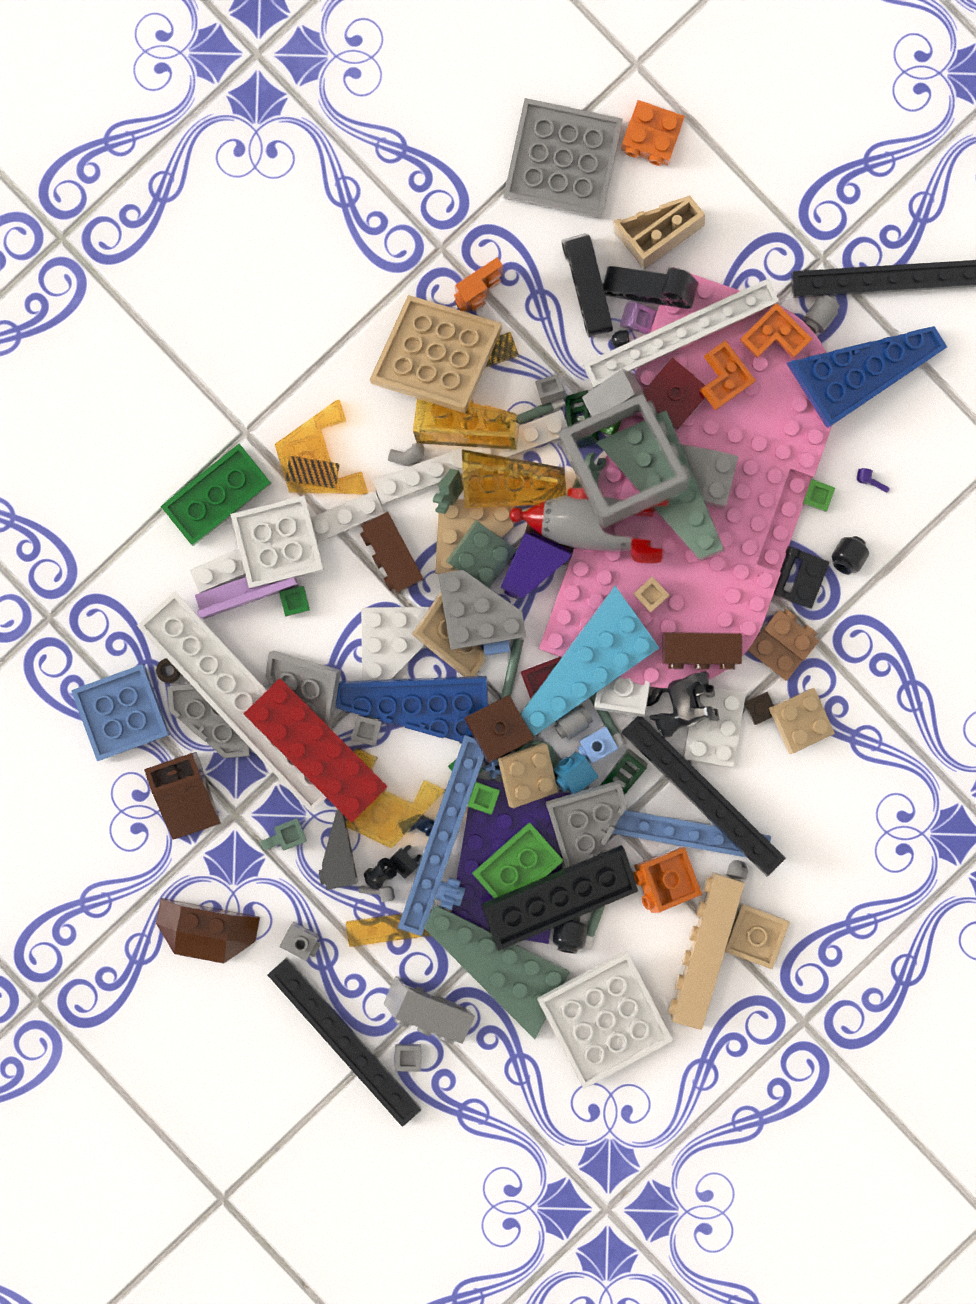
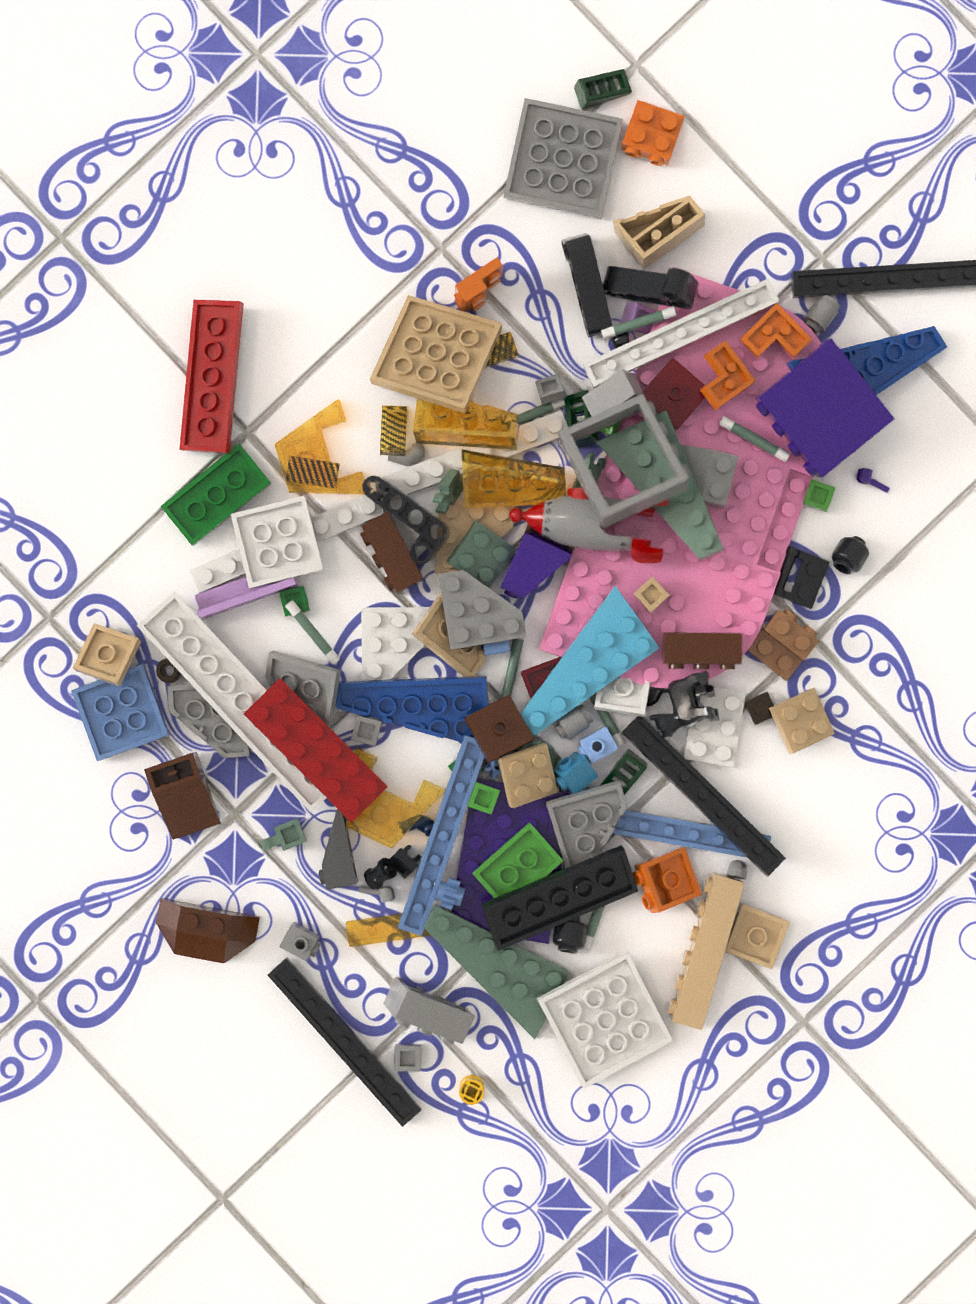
none -> tan plate [73,623,141,687]
none -> red plate [179,299,244,454]
none -> sand green bar [285,600,340,665]
none -> black beam [362,476,450,564]
none -> clear yellow tile [380,405,408,456]
none -> yellow wheel [459,1074,485,1105]
none -> dark green slope [574,69,632,109]
none -> sand green bar [601,306,677,340]
none -> sand green bar [719,416,790,462]
none -> dark purple panel [755,338,895,478]

